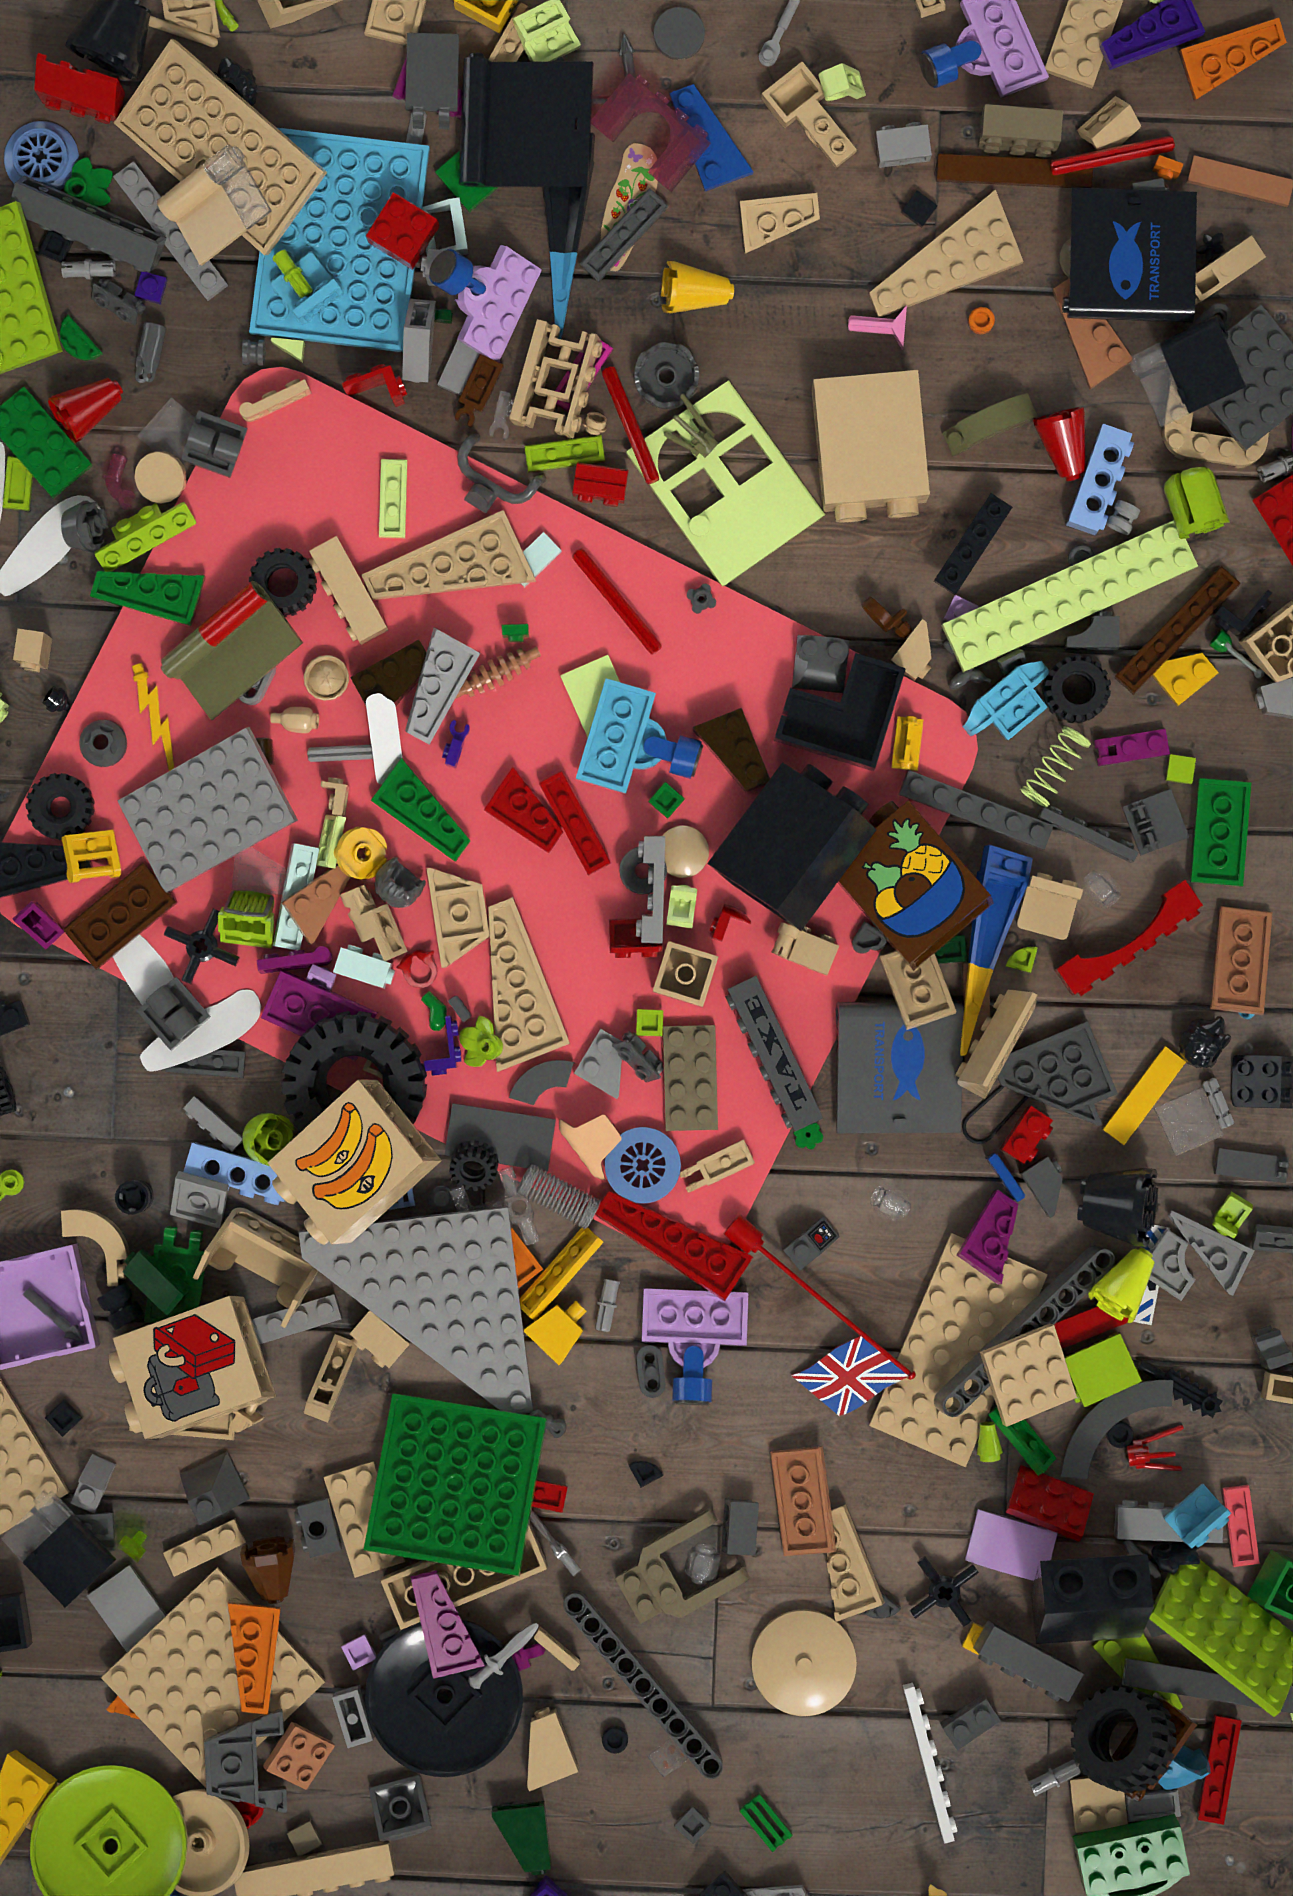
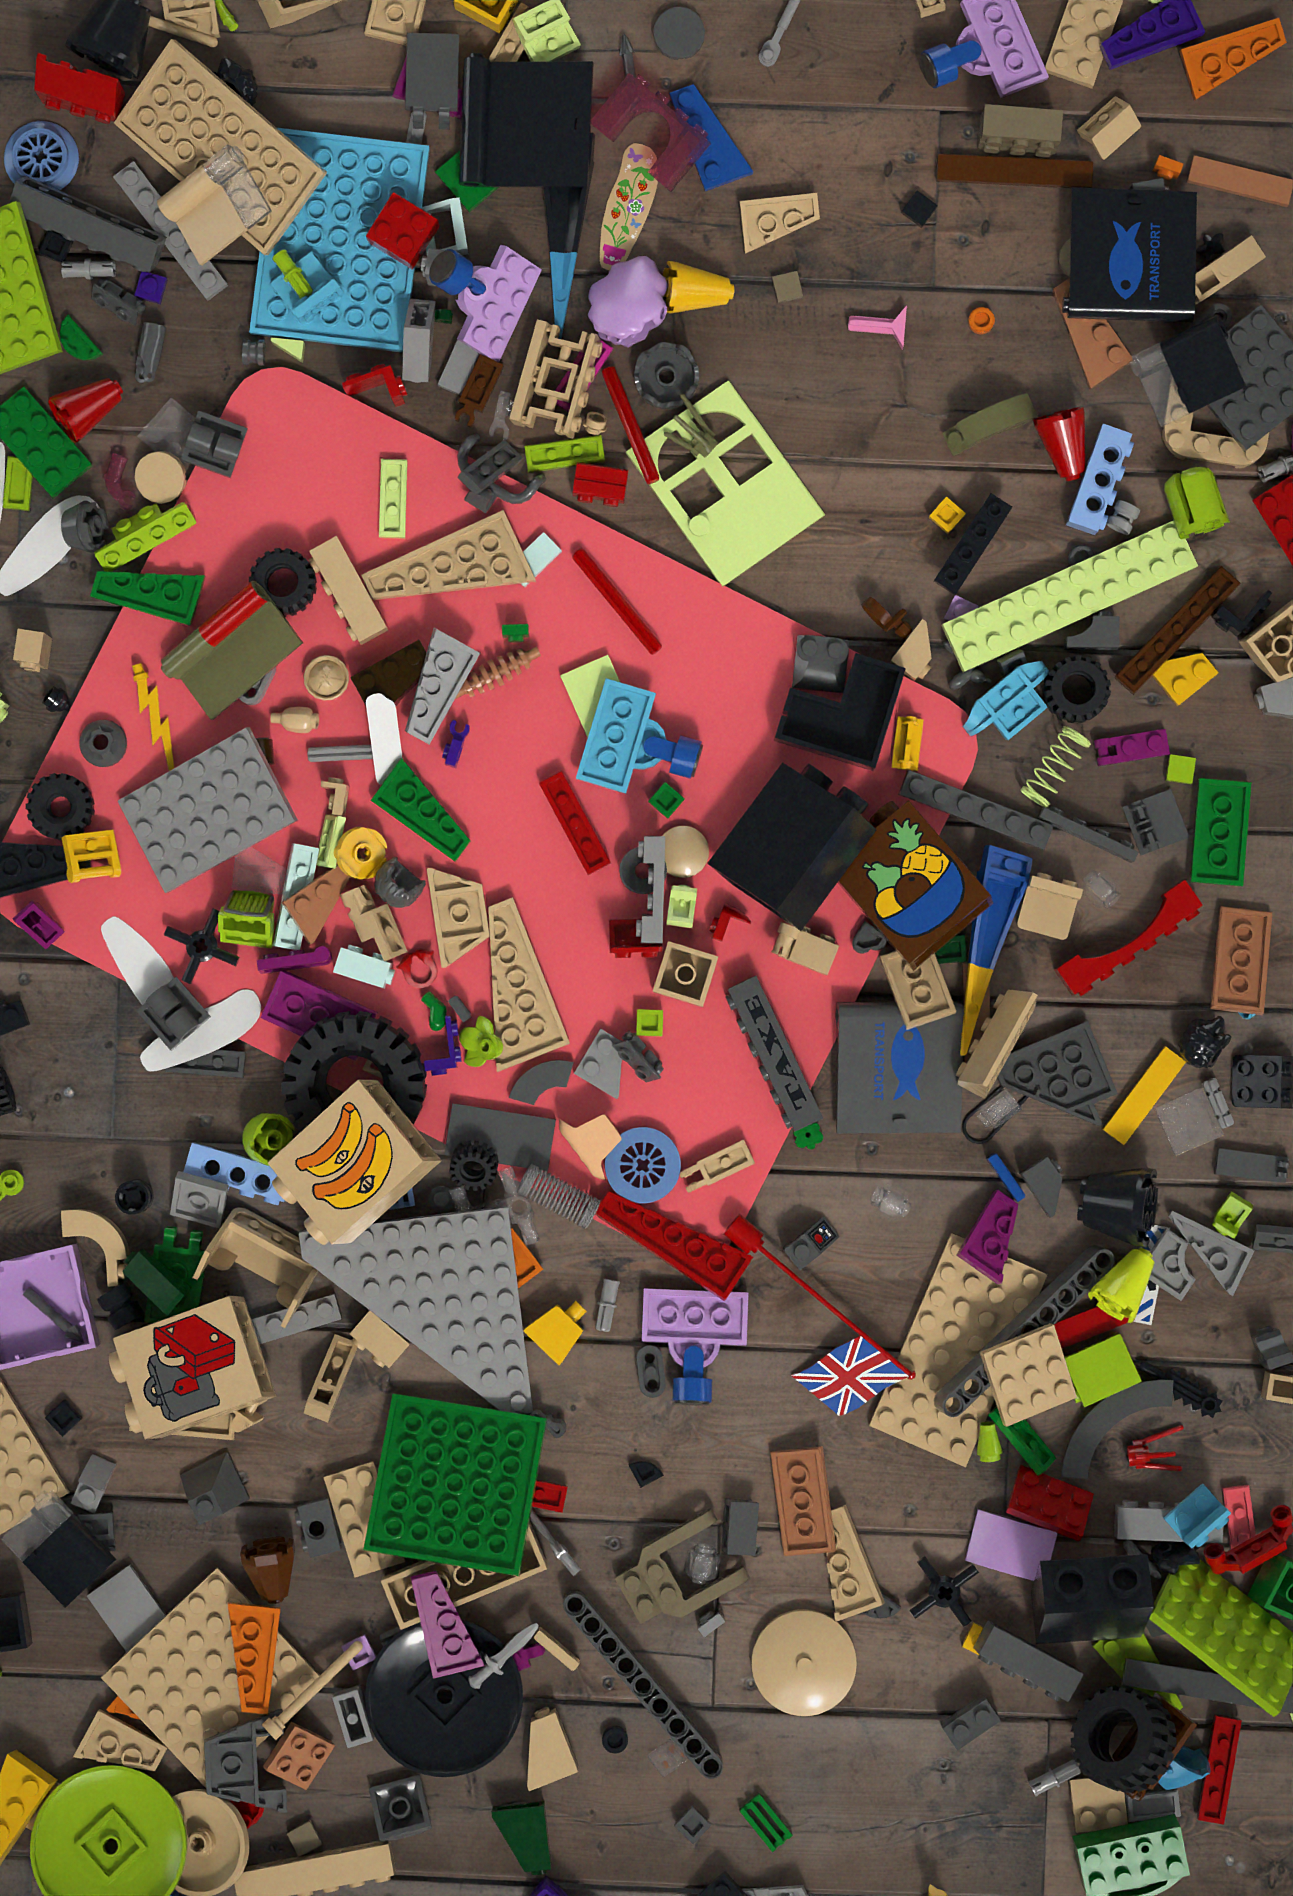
reddish brown tile [63,863,177,970] -> none
green plate [64,157,113,207] -> none
clear neon green tile [117,1530,147,1562] -> none
tan plate [163,1518,246,1577] -> none
light grey piece [183,1096,242,1151] -> none
tan plate [239,379,312,422] -> none
lavender plate [306,964,336,991] -> none
red wing [484,767,563,853] -> none
yellow plate [520,1227,603,1321] -> none
dark grey tile [580,188,669,283] -> none
dark tan plate [663,1025,718,1131] -> none
dark grey plate [687,584,716,614] -> none
dark brown wedge [693,708,770,793] -> none
tan plate [761,62,857,168] -> none
tan brick [811,370,930,523] -> none
yellowish green plate [818,63,866,101] -> none
tan wing [869,190,1024,318] -> none
light grey brick [875,122,932,168] -> none
white plate [903,1682,957,1844] -> none
red brick [999,1105,1053,1164] -> none
lime tile [1005,947,1037,973] -> none
red axle [1050,136,1175,175] -> none
black tile [1106,1421,1134,1448] -> none
hinge [1209,629,1265,679] -> none
none -> tan wing [73,1709,167,1771]
none -> tan piece [262,1641,363,1740]
none -> dark grey plate [457,440,523,495]
none -> lavender piece [588,256,668,348]
none -> light grey plate [697,1610,725,1637]
none -> dark tan tile [772,271,803,303]
none -> yellow plate [929,496,966,534]
none -> clear slope [977,1088,1022,1129]
none -> red plate [1203,1505,1293,1574]

